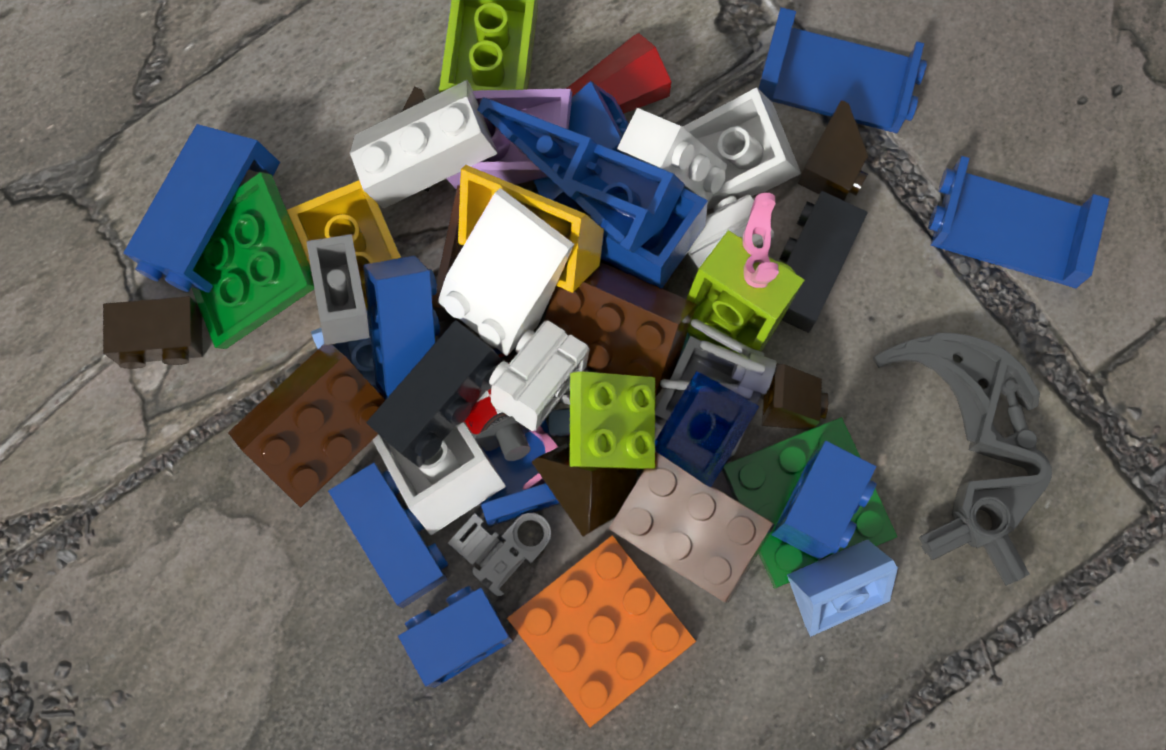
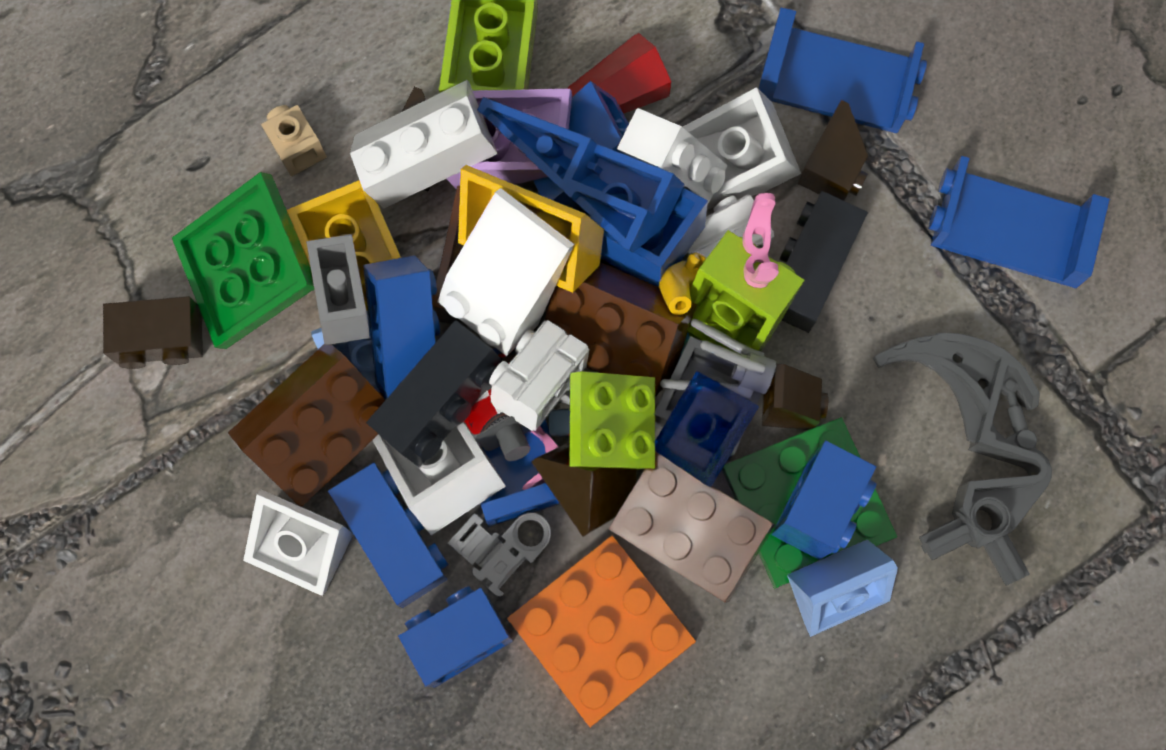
blue panel [123,124,281,293] -> none
none -> white slope [243,489,353,596]
none -> tan brick [261,105,327,177]
none -> yellow arm [659,252,706,315]

